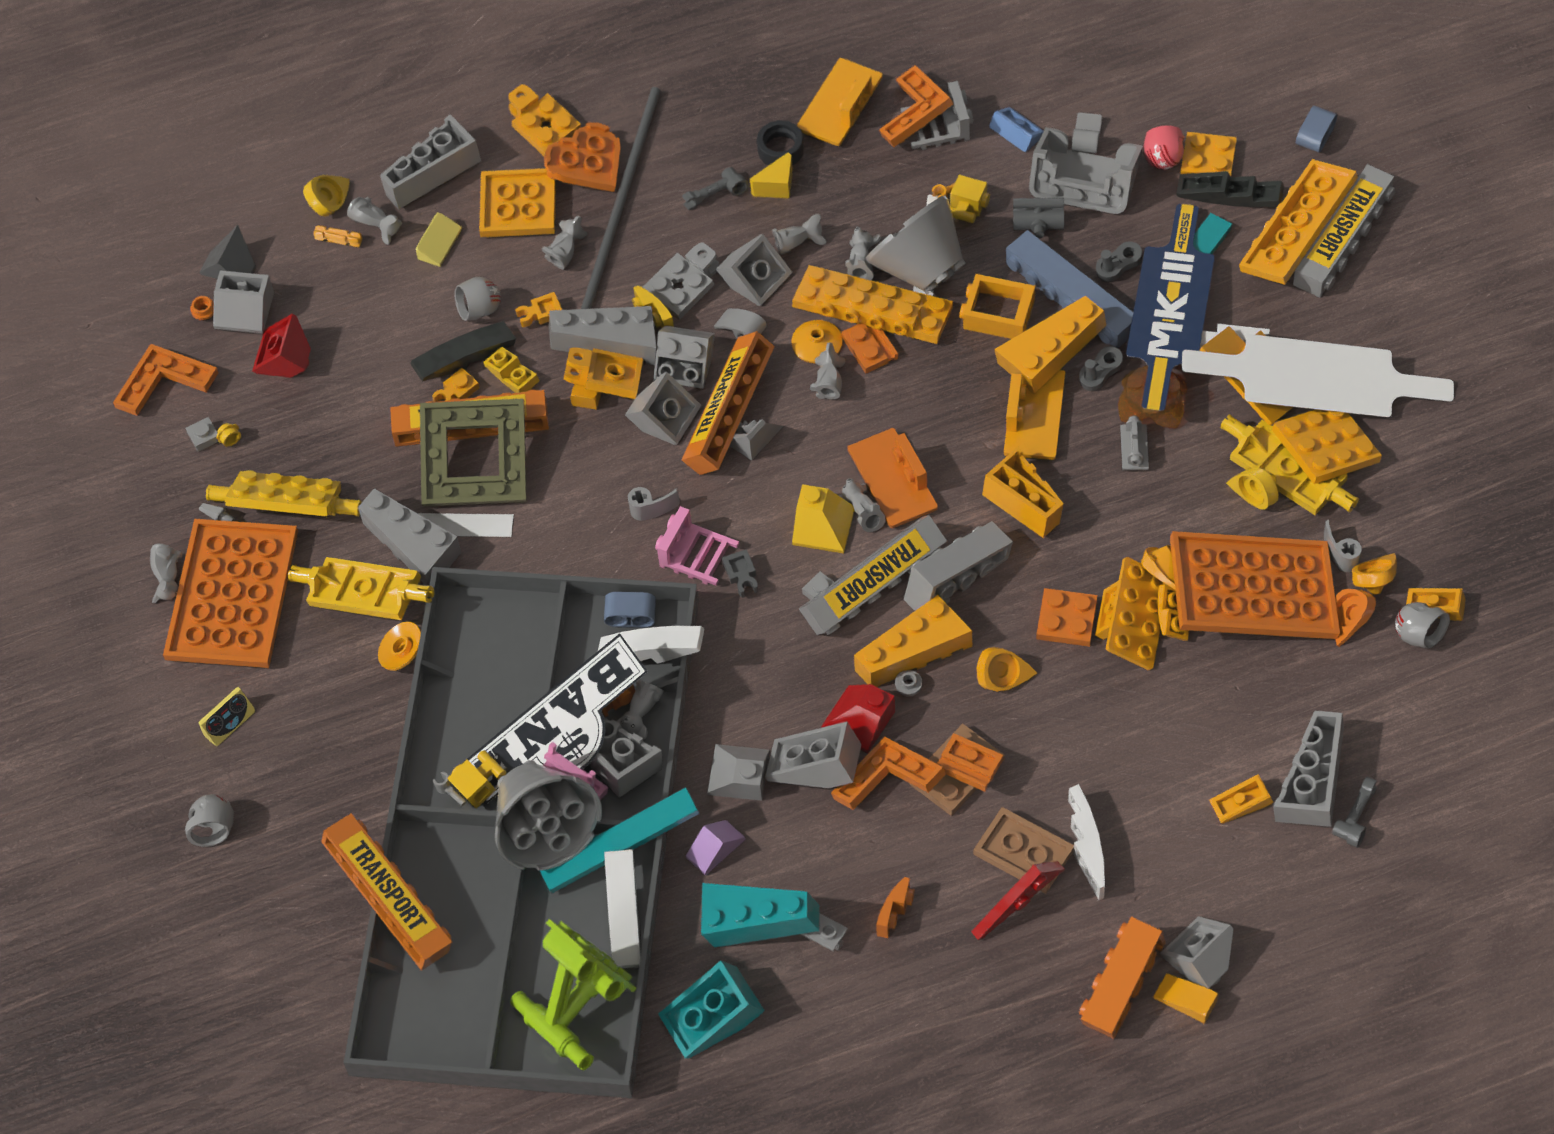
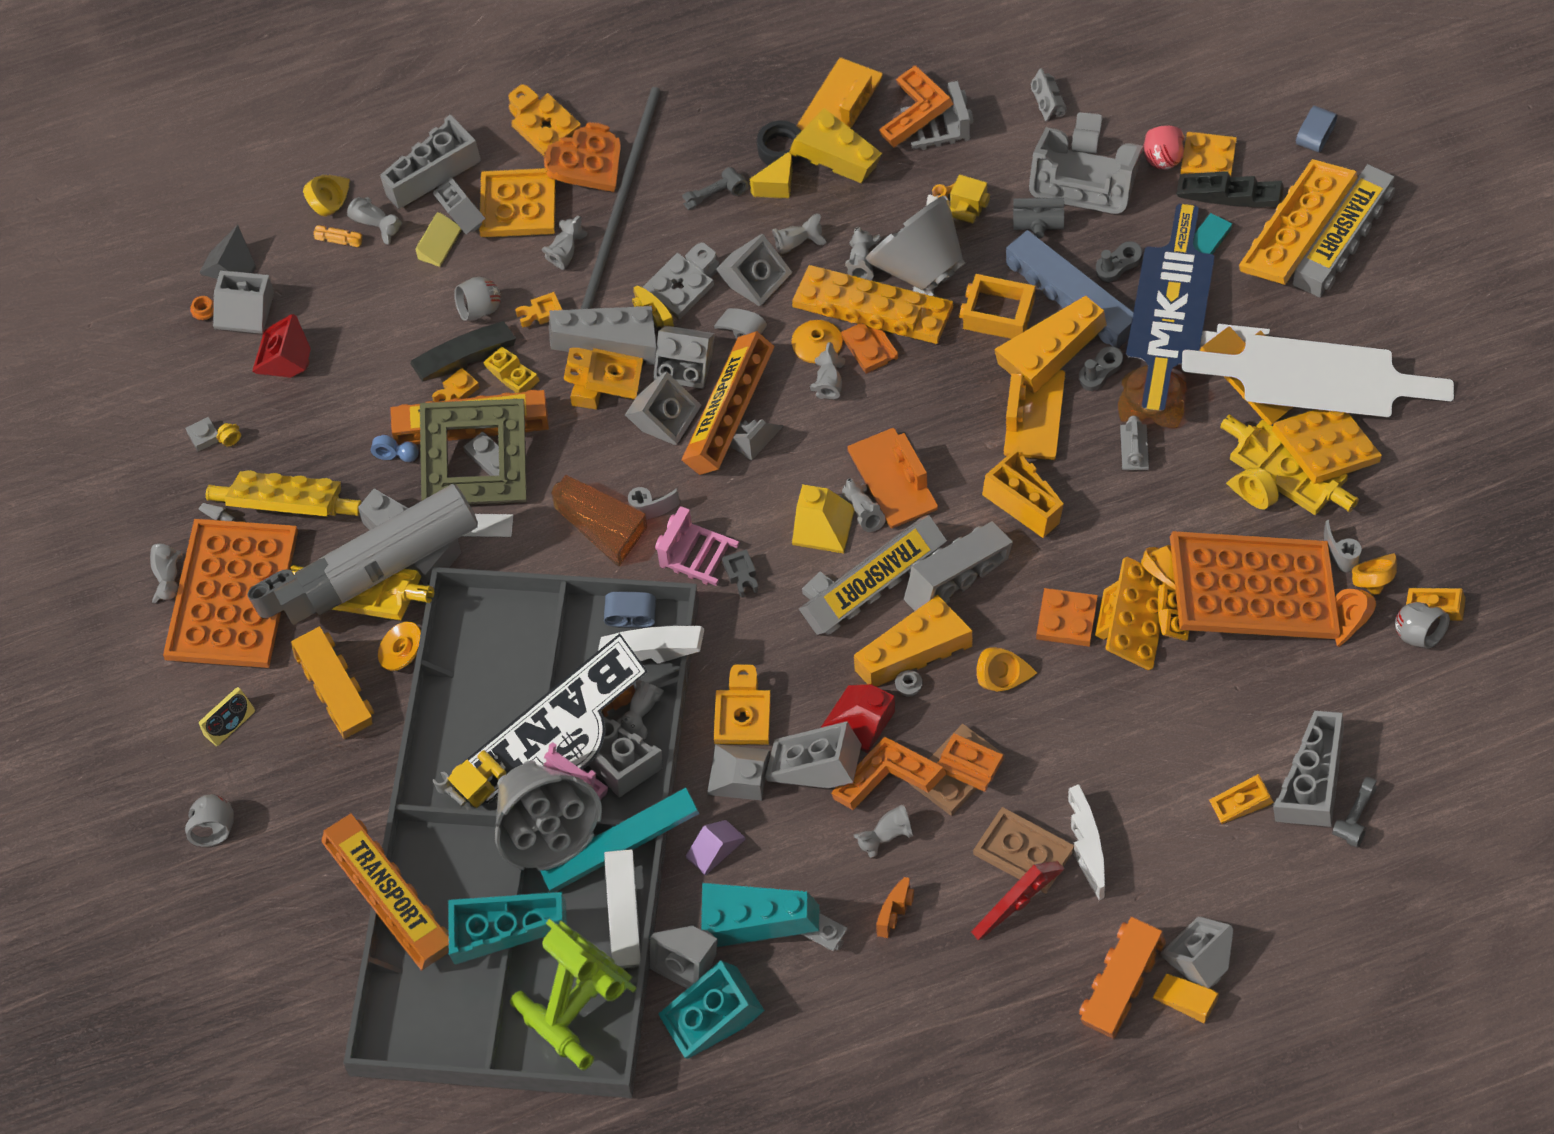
orange plate [113,344,218,416] -> none
medium blue slope [989,107,1044,152] -> none
none -> light grey piece [247,484,478,625]
none -> light orange wedge [291,626,374,739]
none -> medium blue plate [371,435,419,462]
none -> light grey slope [432,177,485,234]
none -> teal wedge [448,892,567,965]
none -> light grey plate [463,431,499,476]
none -> clear orange slope [551,475,647,567]
none -> light grey slope [650,926,717,989]
none -> light orange plate [714,665,771,745]
none -> yellow wedge [789,108,882,183]
none -> light grey animal [854,805,913,858]
none -> light grey hinge [1031,68,1066,122]

